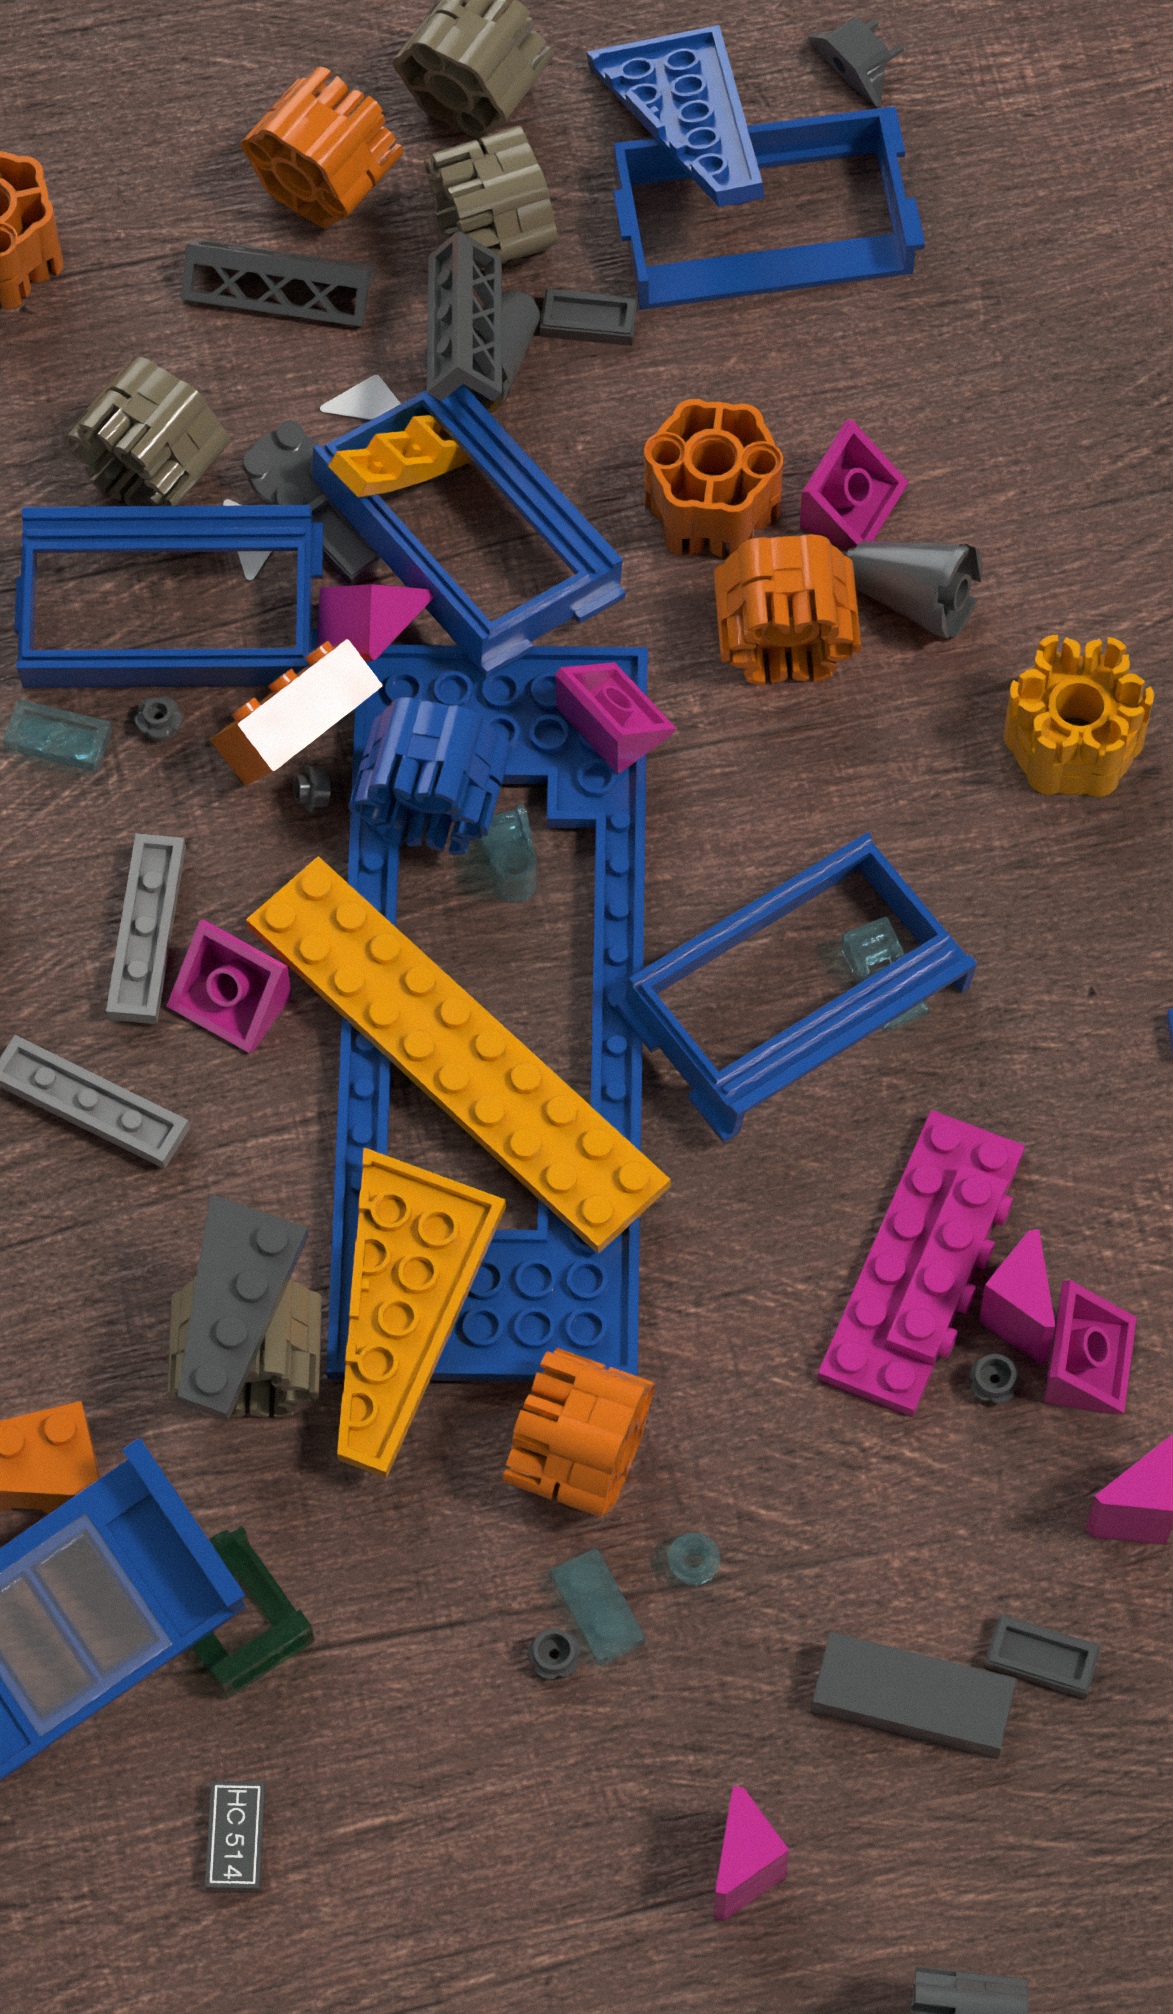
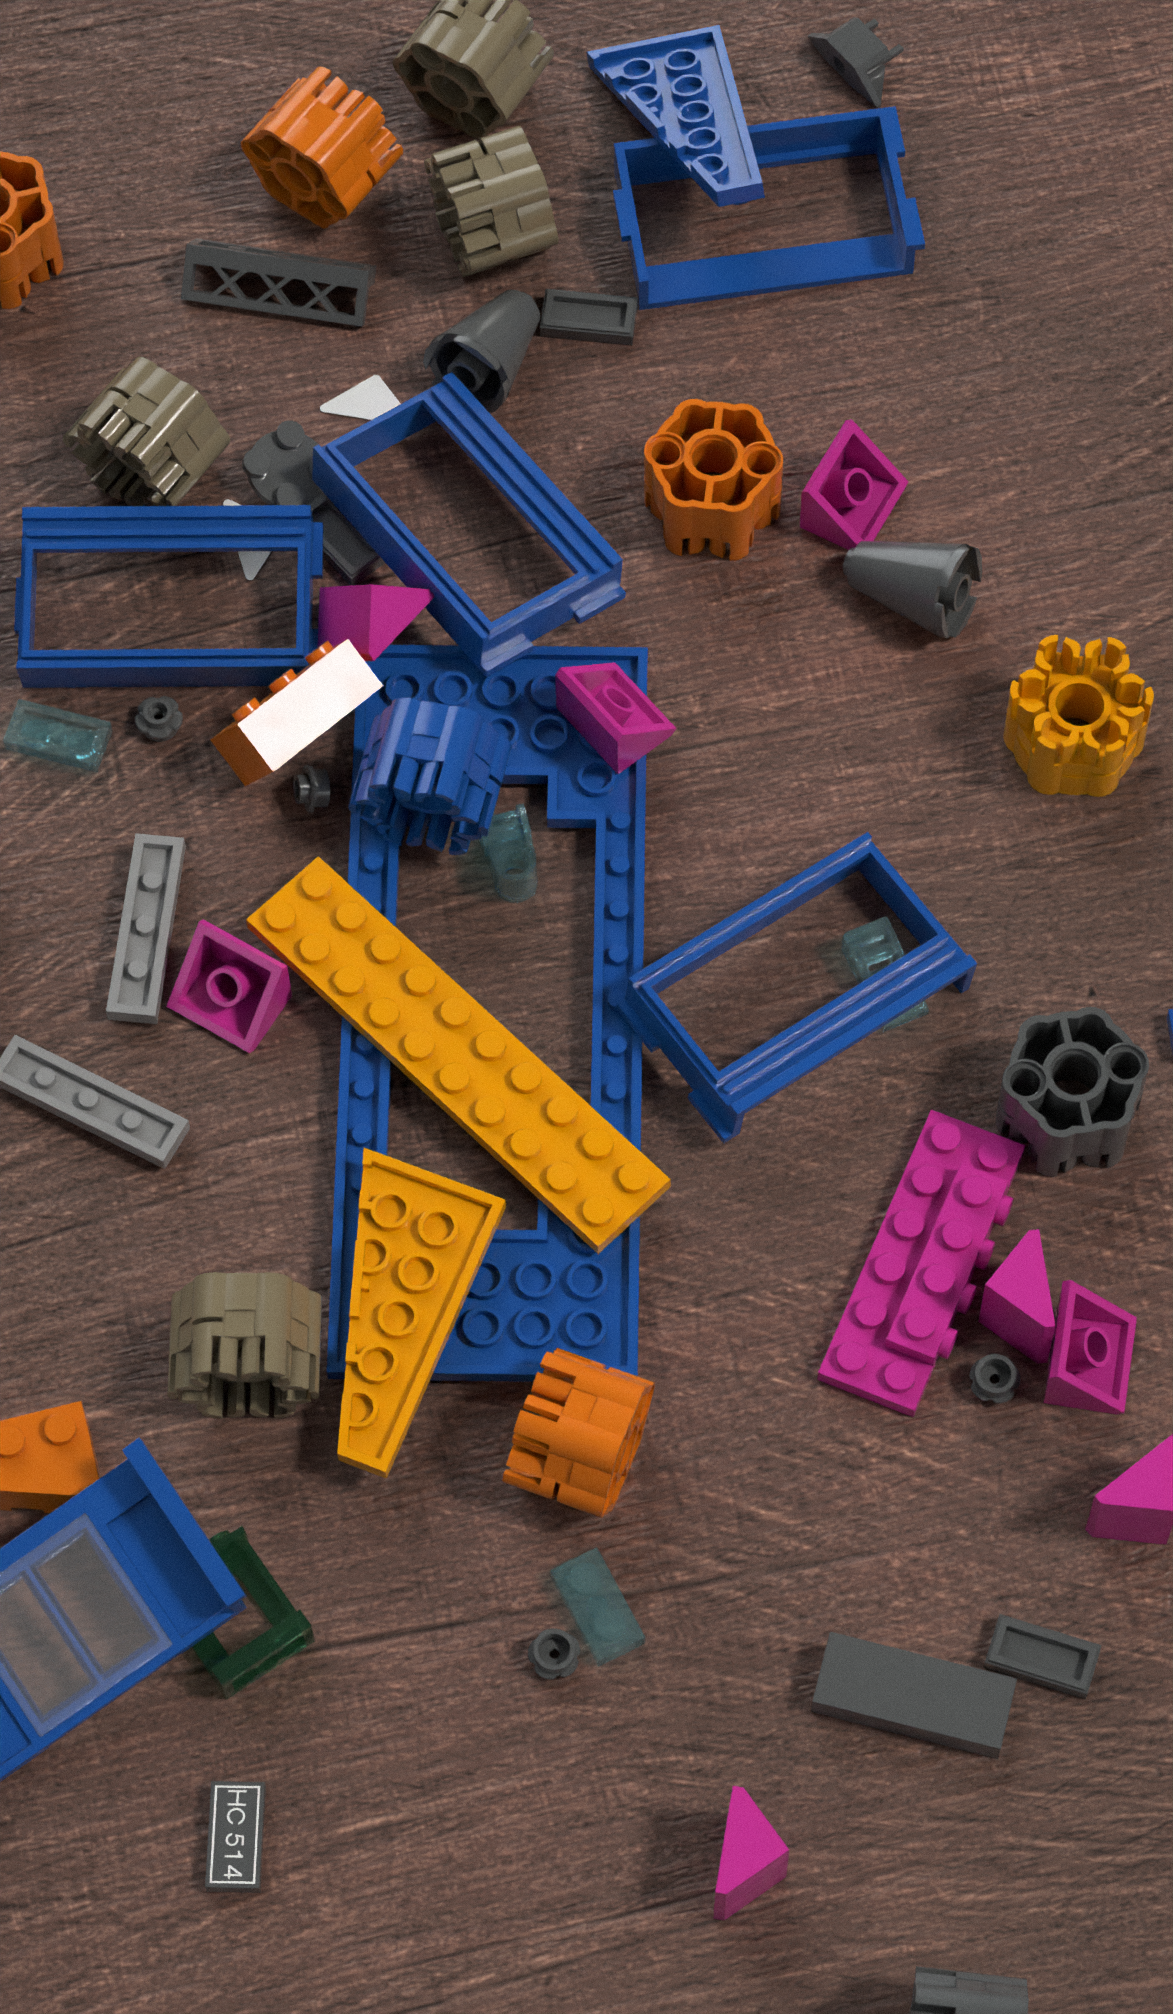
dark grey wing [177,1194,309,1421] -> none
light orange slope [328,415,472,497] -> none
dark grey fence [427,230,502,401] -> none
clear light blue plate [668,1532,720,1585] -> none
orange piece [713,534,862,685] -> none
none -> dark grey piece [995,1007,1149,1177]

